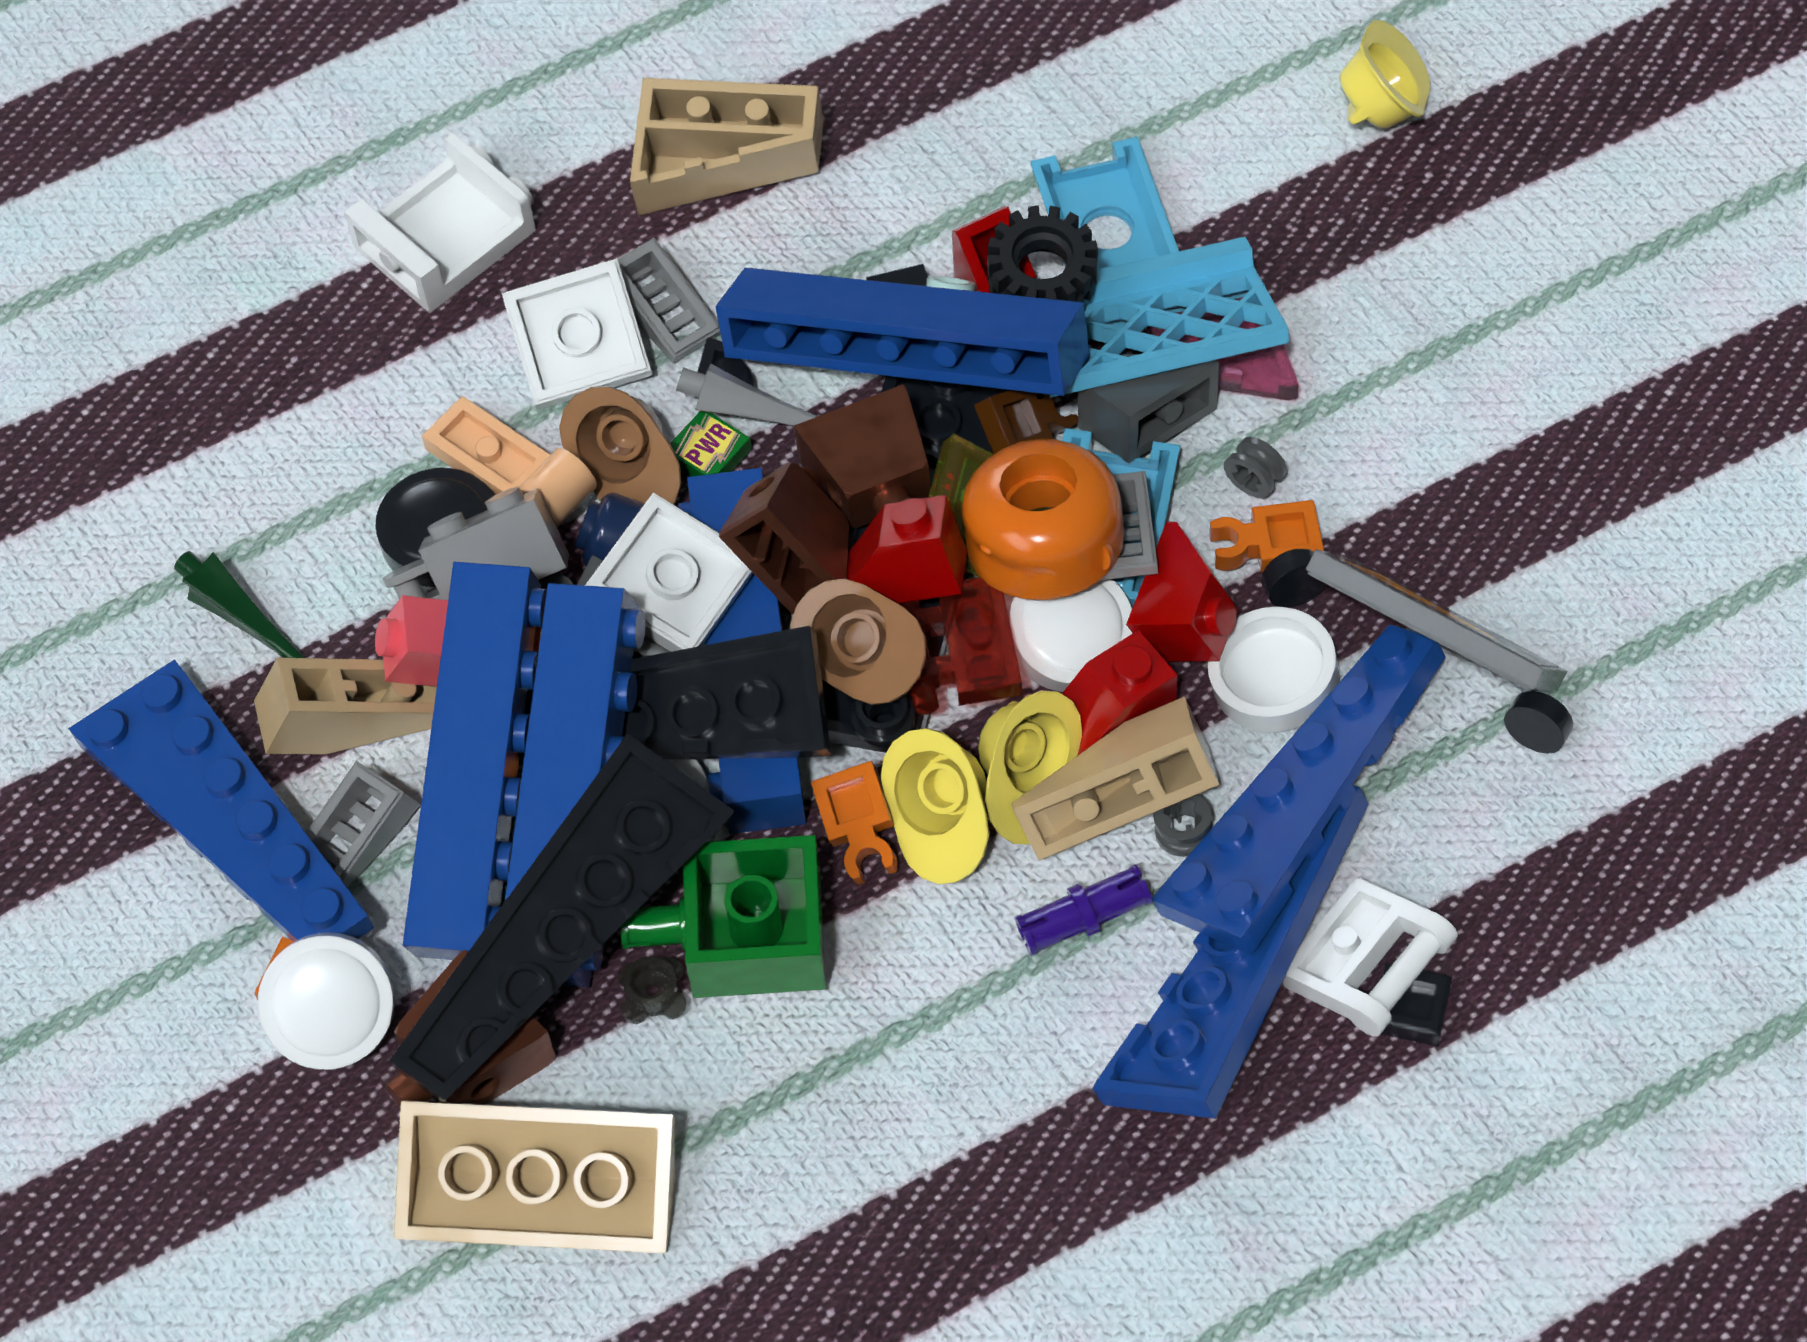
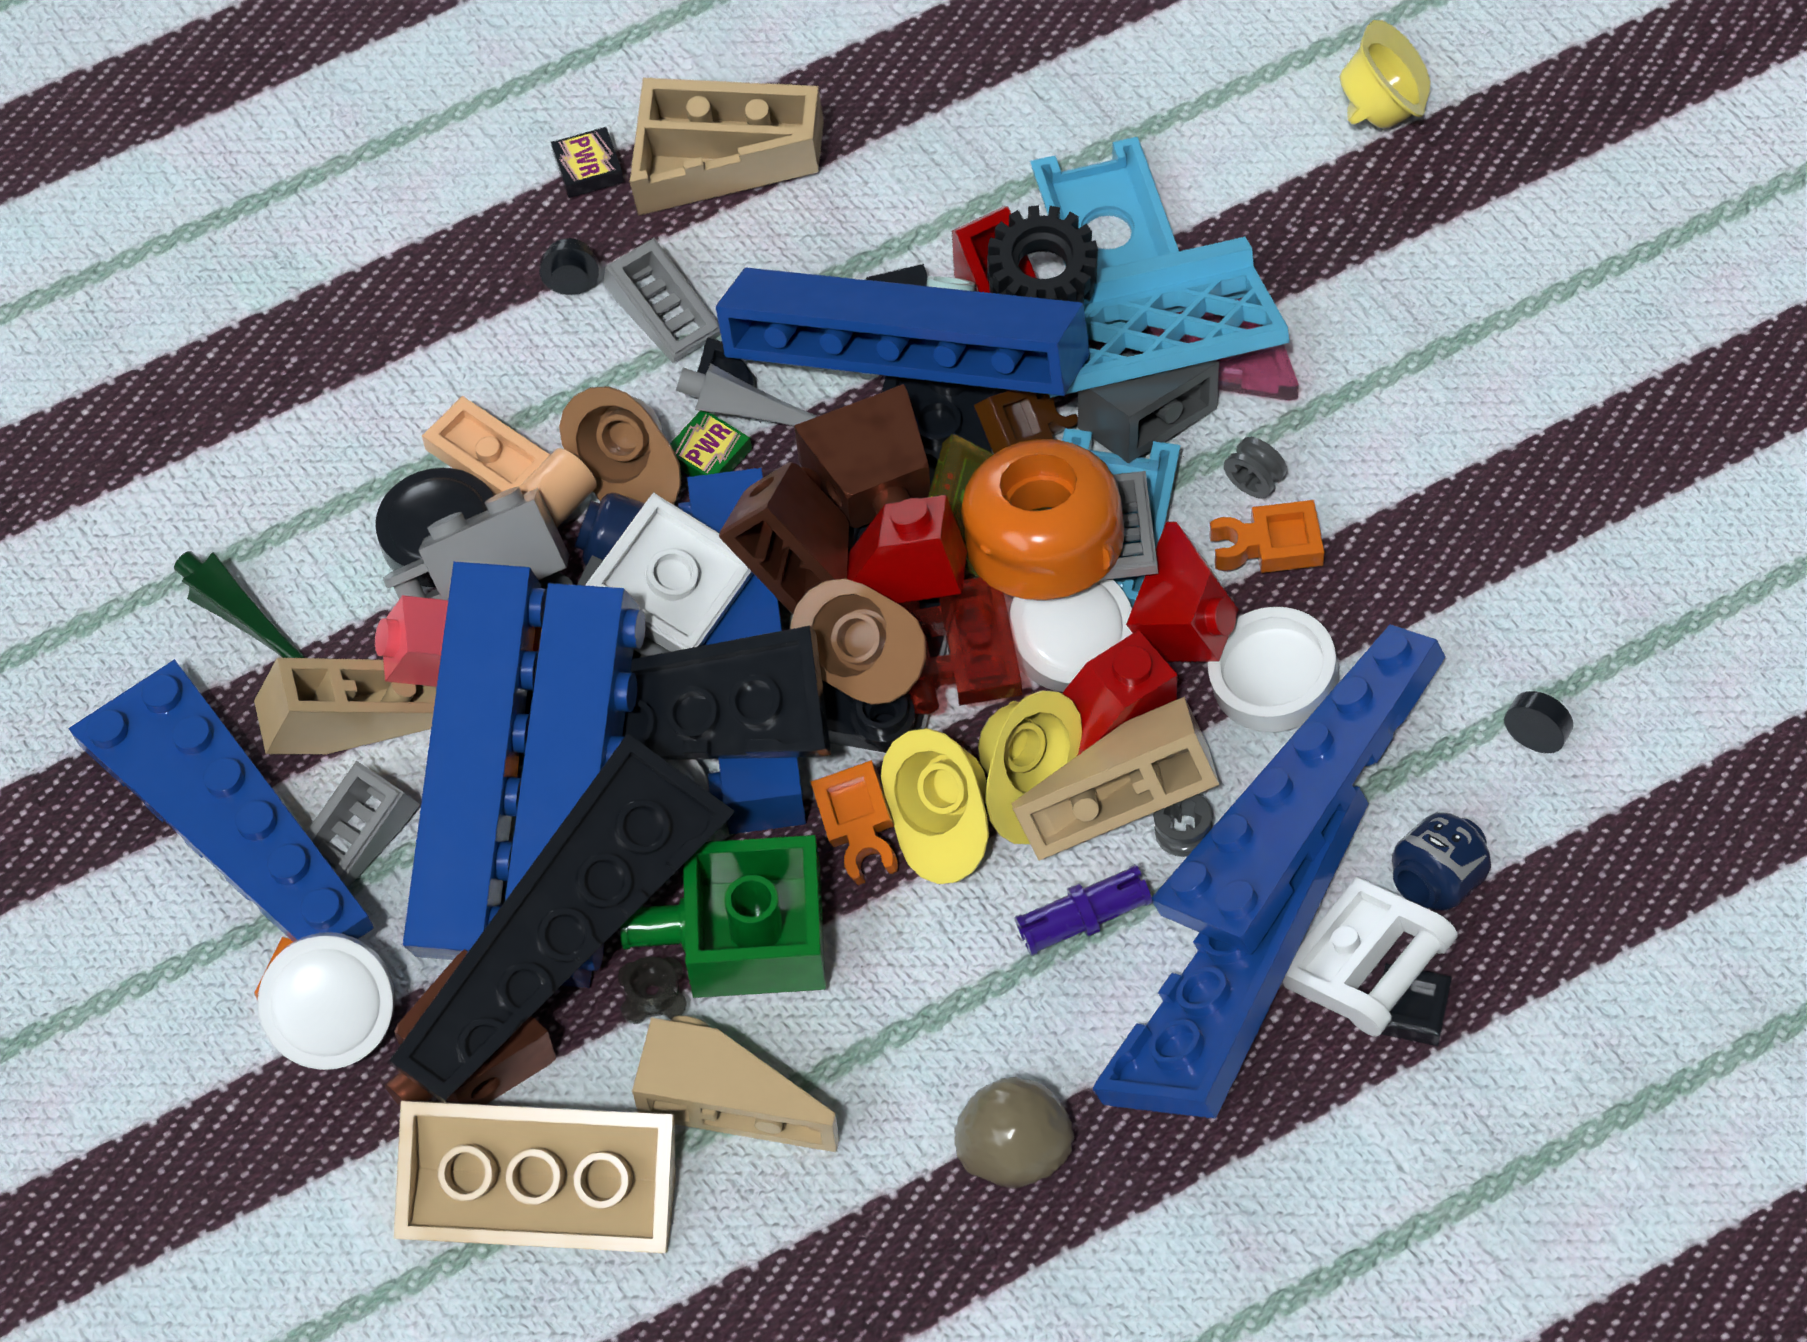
white panel [344,132,536,313] -> none
white plate [502,258,653,410] -> none
black tile [1261,549,1326,608] -> none
tile [1306,550,1568,692] -> none
none -> black plate [539,238,599,295]
none -> tile [550,127,624,198]
none -> tan slope [632,1016,839,1153]
none -> dark tan hair [954,1077,1074,1189]
none -> dark blue head [1392,812,1491,911]

